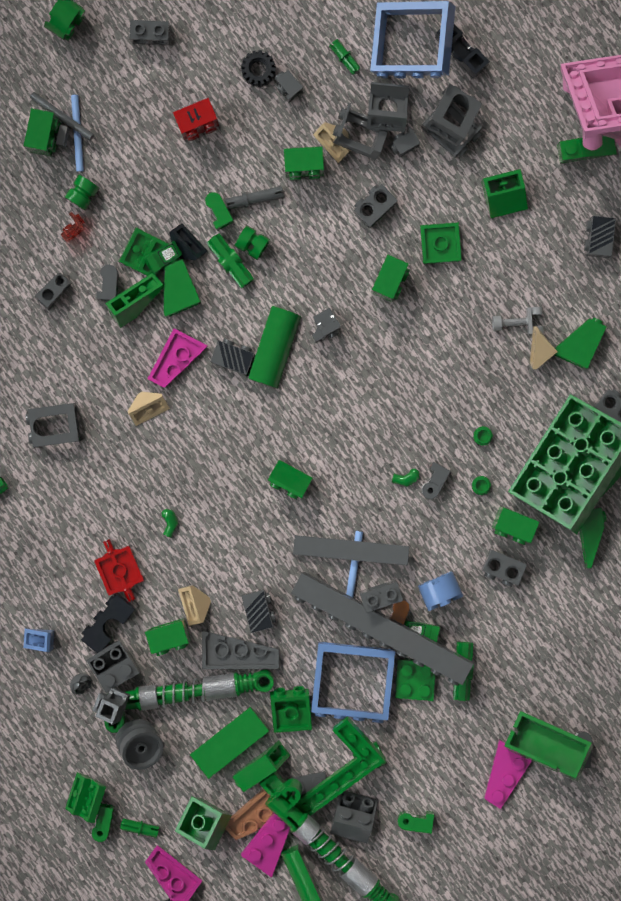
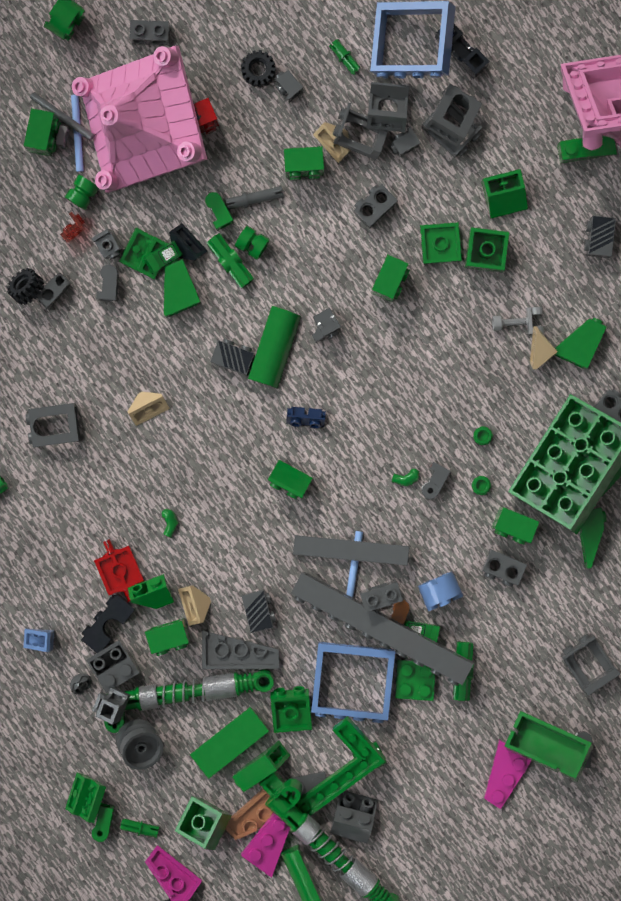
green slope [105,273,164,328] -> none
dark pink wing [148,328,208,388] -> none
green leg [397,811,434,834] -> none
none -> black tyre [7,268,44,305]
none -> bright pink piece [72,45,208,193]
none -> dark grey brick [91,229,124,260]
none -> green slope [128,574,174,609]
none -> dark blue hinge [286,406,326,429]
none -> green brick [465,227,509,273]
none -> dark grey panel [560,634,620,696]

